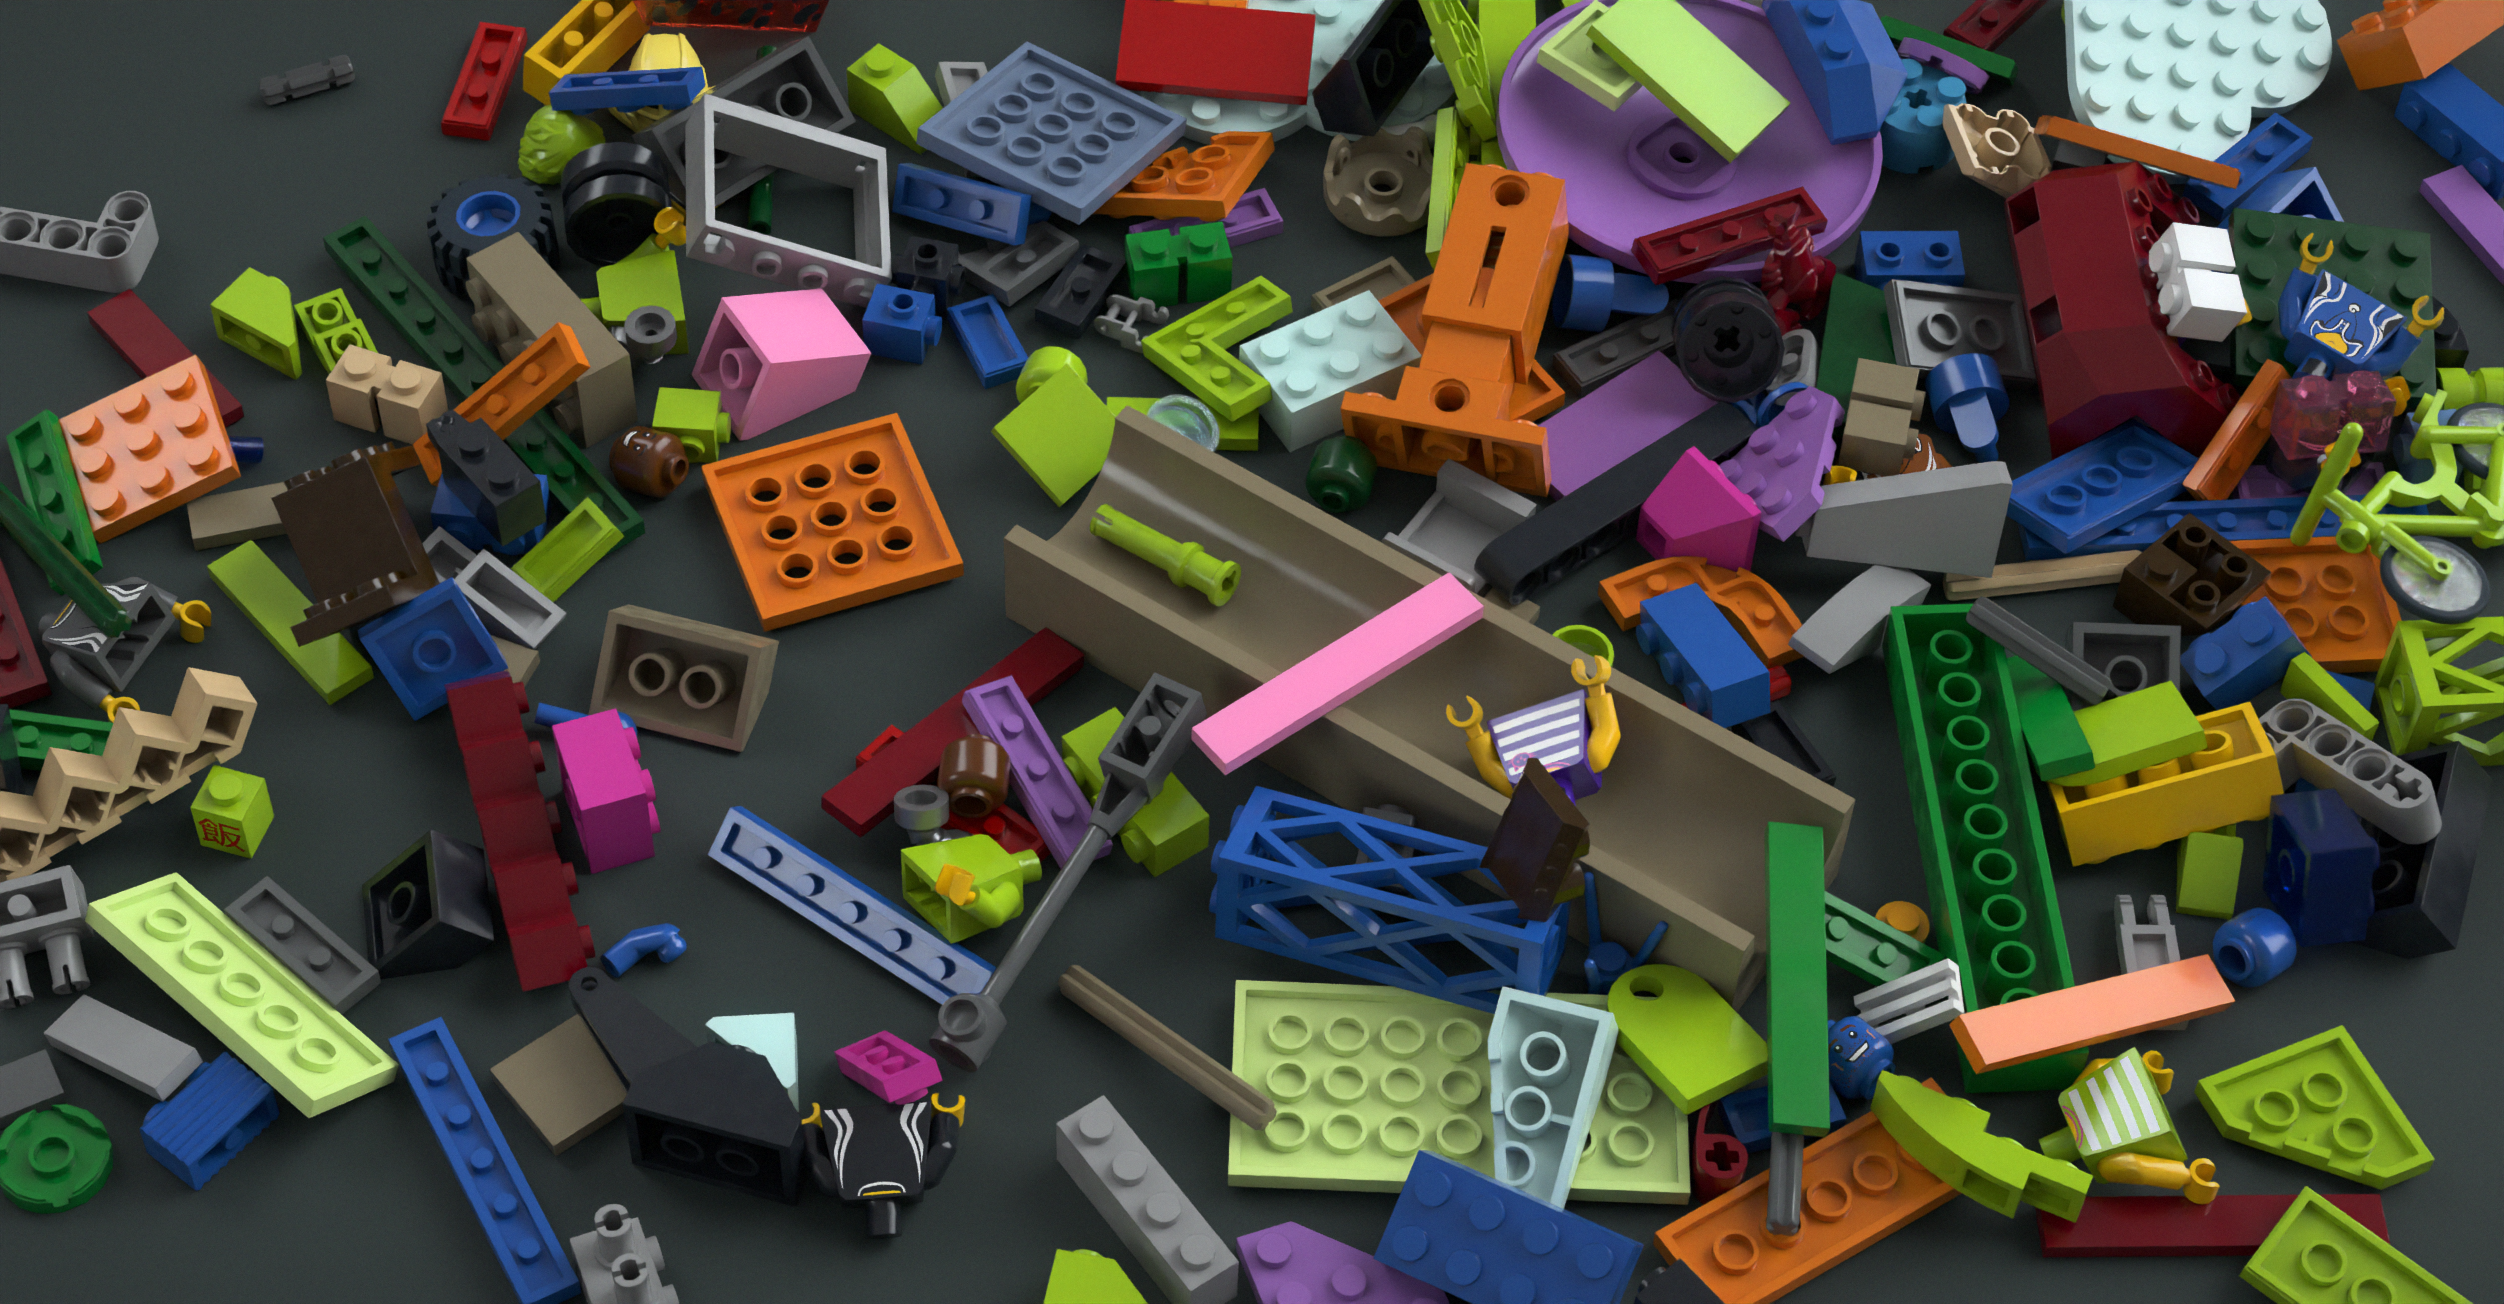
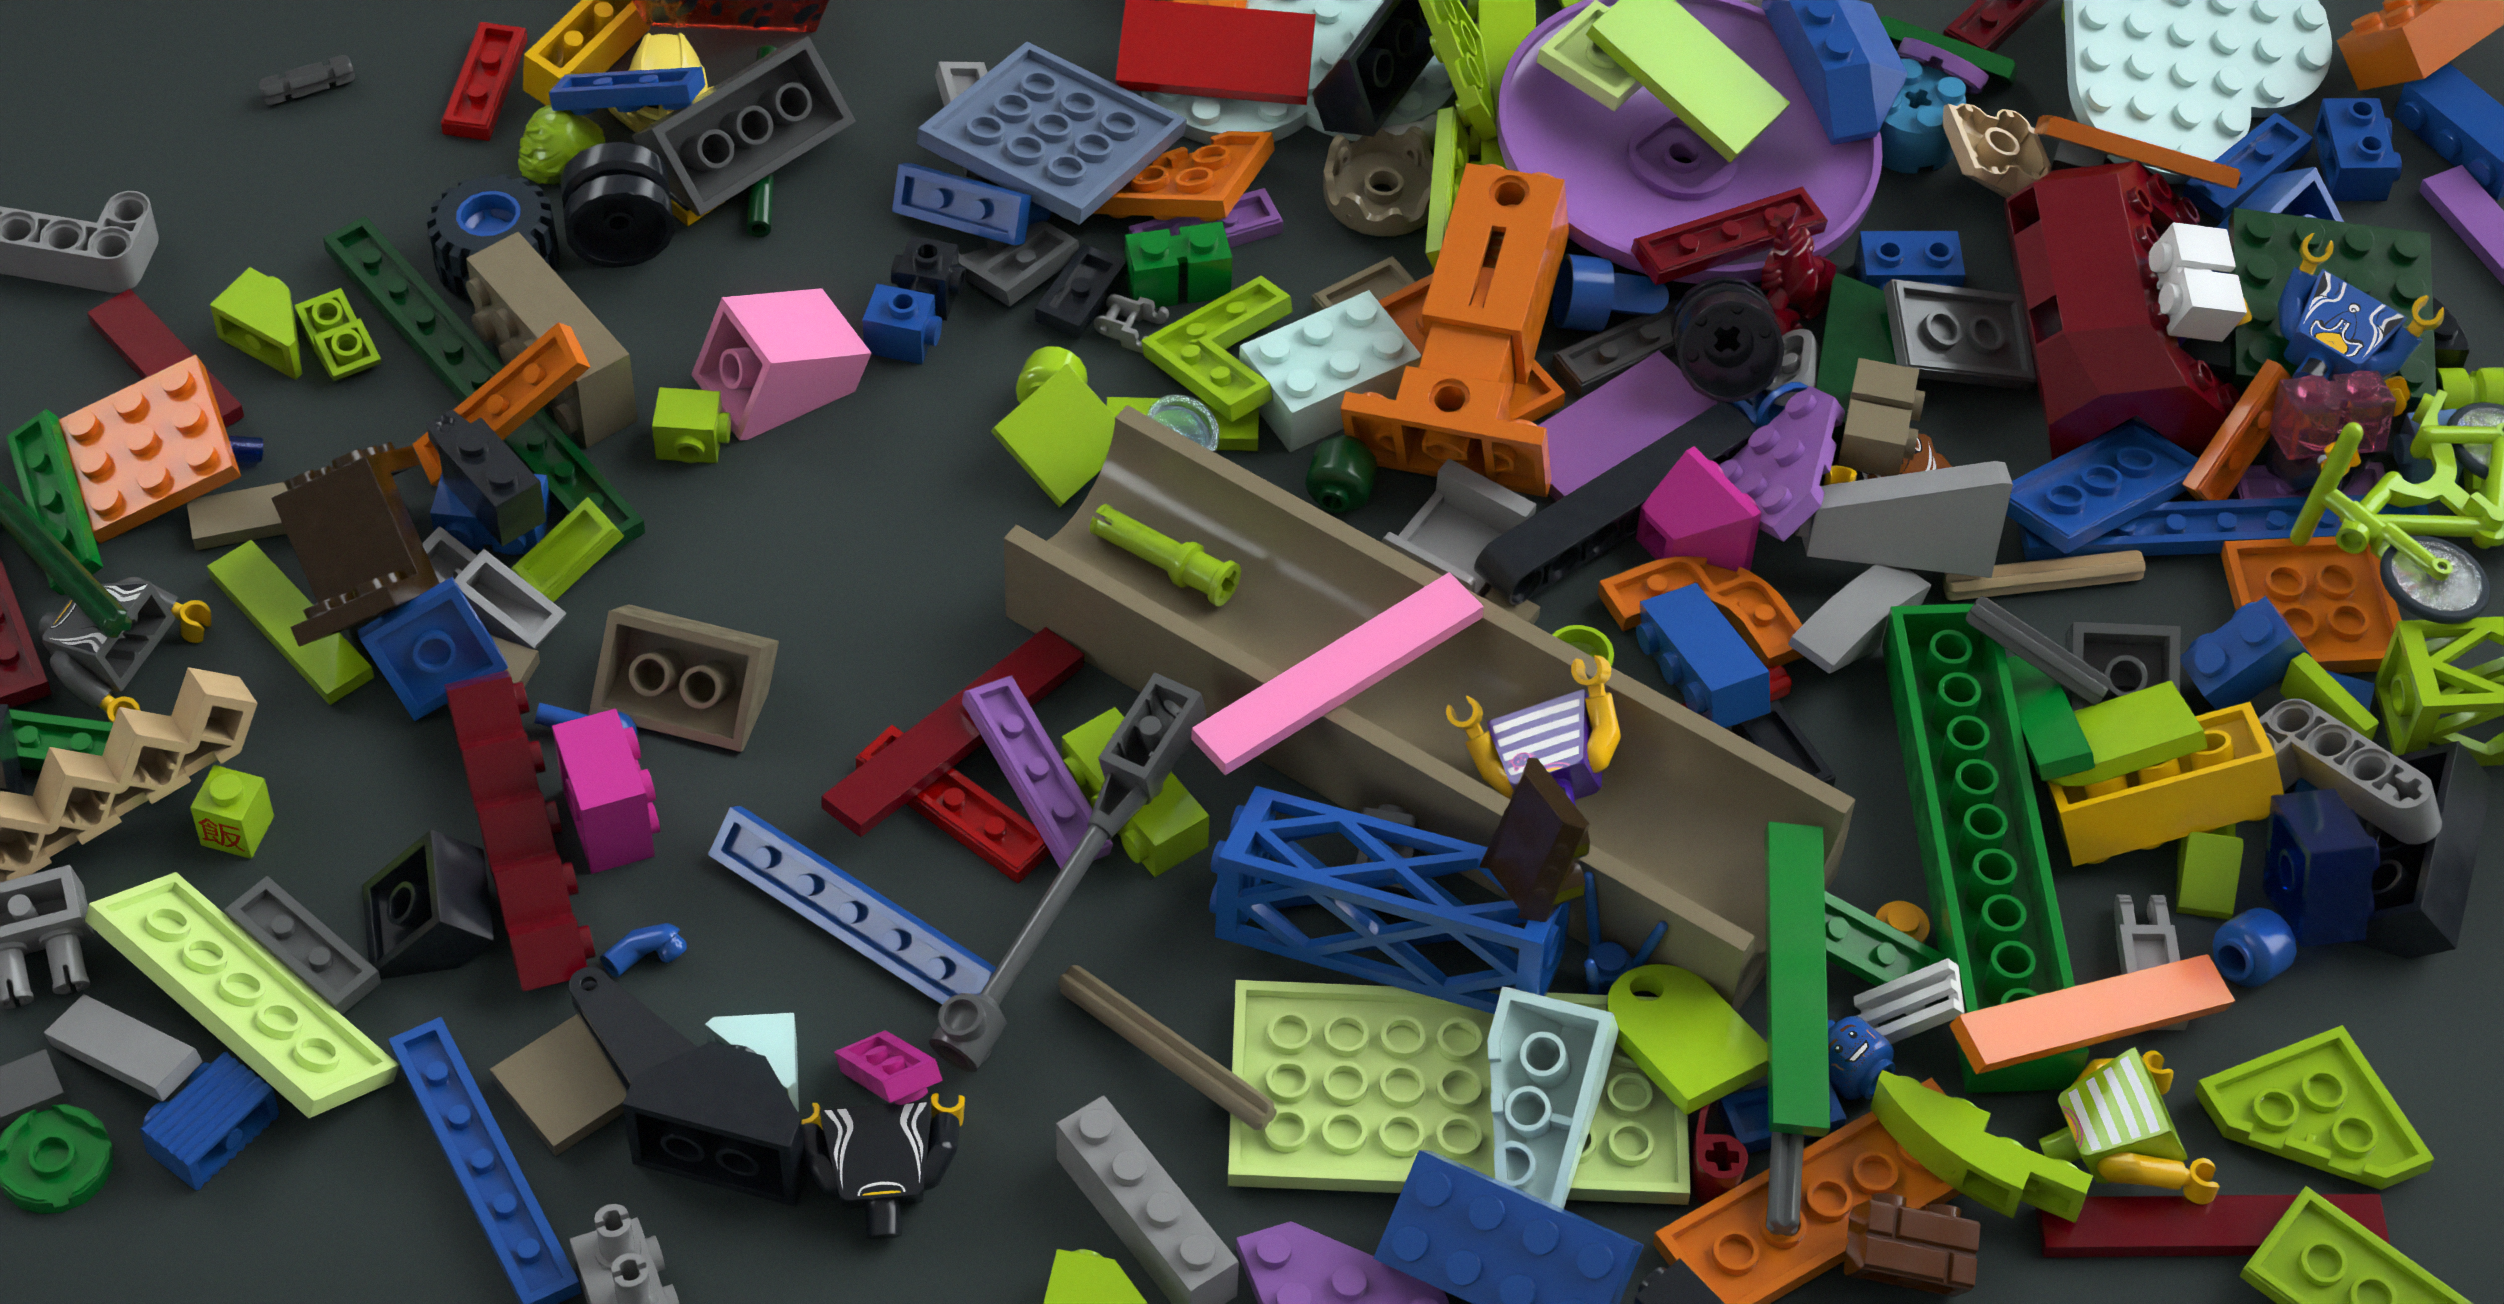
tan piece [326,344,448,444] -> none
lime torso [580,207,689,369] -> none
reddish brown head [609,426,689,498] -> none
light grey window [685,93,892,308] -> none
orange piece [701,413,964,632] -> none
lime slope [846,43,943,155] -> none
lime torso [894,785,1042,944] -> none
reddish brown head [937,734,1011,818] -> none
blue tile [947,294,1028,389] -> none
blue piece [1924,353,2009,463] -> none
dark brown slope [2113,513,2272,636] -> none
none -> reddish brown brick [1844,1193,1980,1297]
none -> blue brick [2312,98,2402,201]

